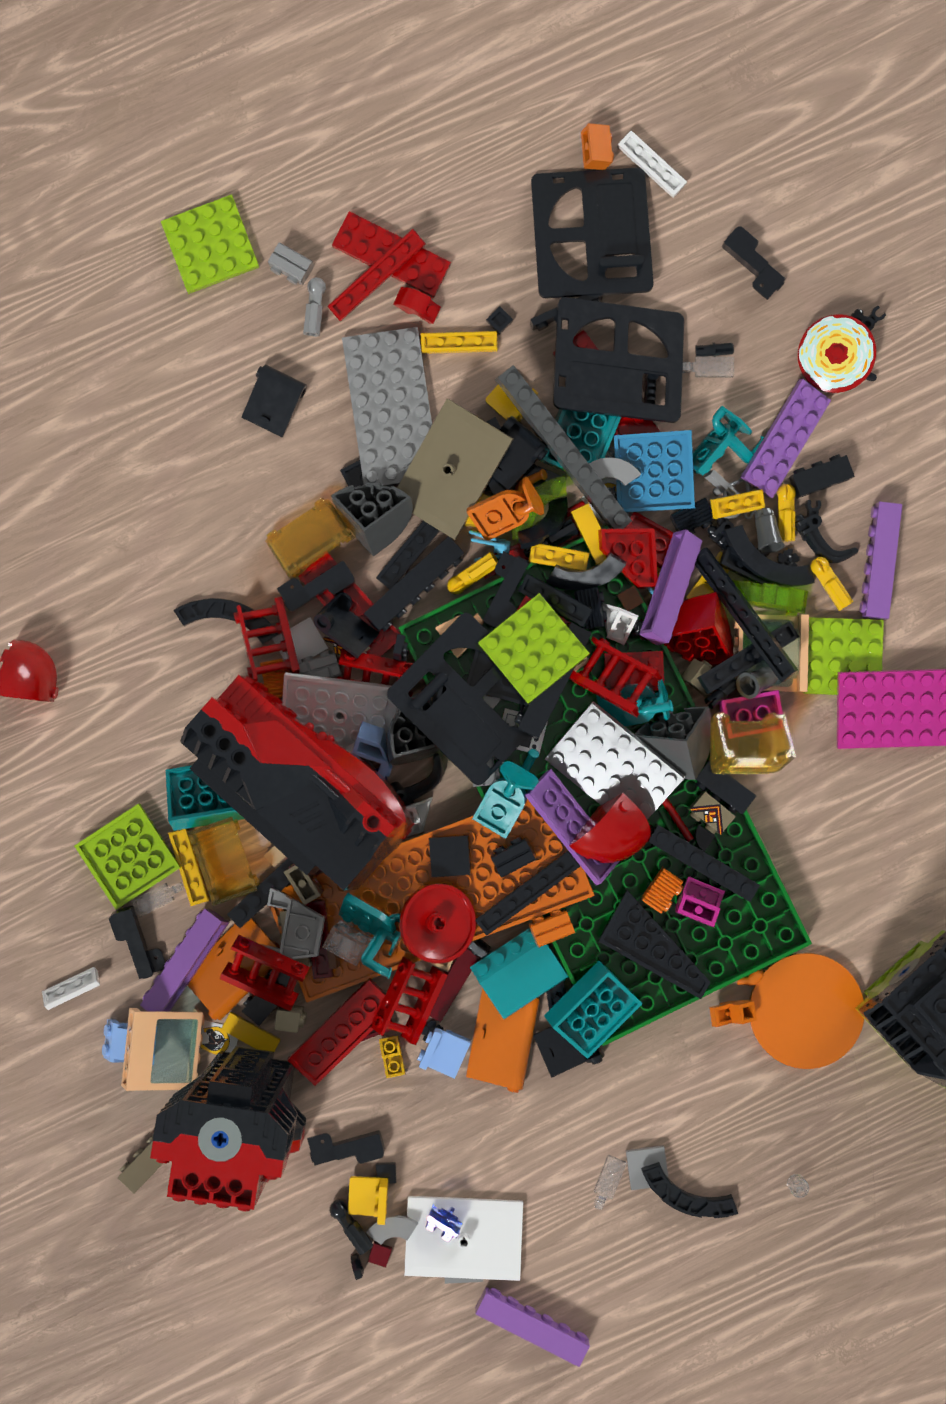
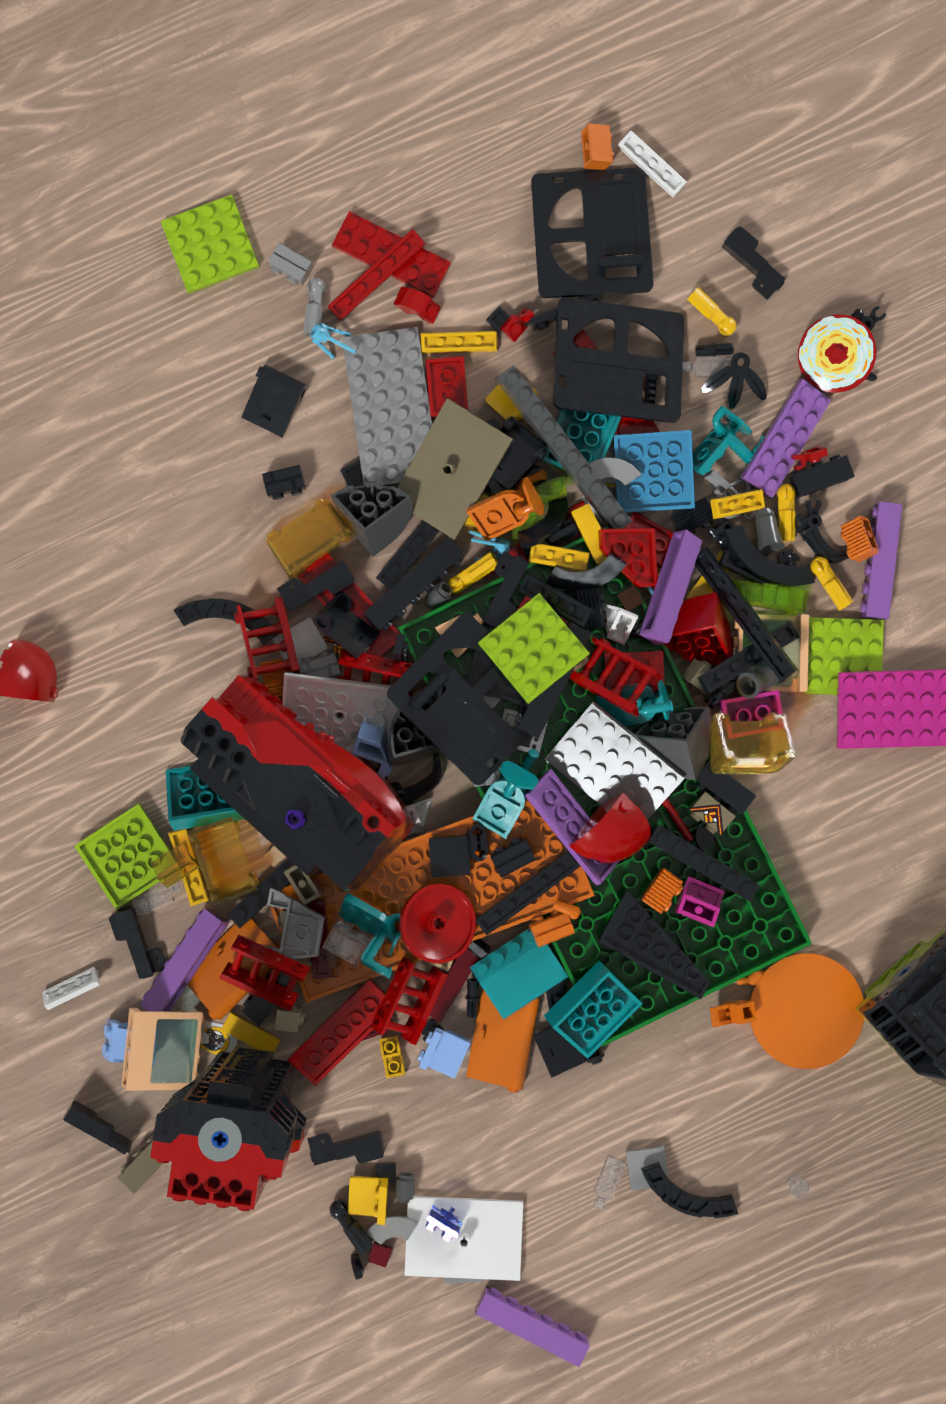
none -> black piece [63,1101,132,1154]
none -> clear yellow panel [151,842,200,888]
none -> black brick [262,465,306,500]
none -> dark purple plate [285,809,305,829]
none -> medium azure plant [310,323,356,359]
none -> dark grey brick [394,1172,415,1203]
none -> dark grey brick [425,582,452,609]
none -> red plate [426,356,469,418]
none -> black axle [465,978,480,1018]
none -> black beam [466,823,488,861]
none -> red plate [500,307,535,342]
none -> orange arm [553,900,581,919]
none -> yellow piece [687,287,737,336]
none -> black plant [701,352,767,409]
none -> red plate [791,446,828,471]
none -> orange brick [840,515,879,562]

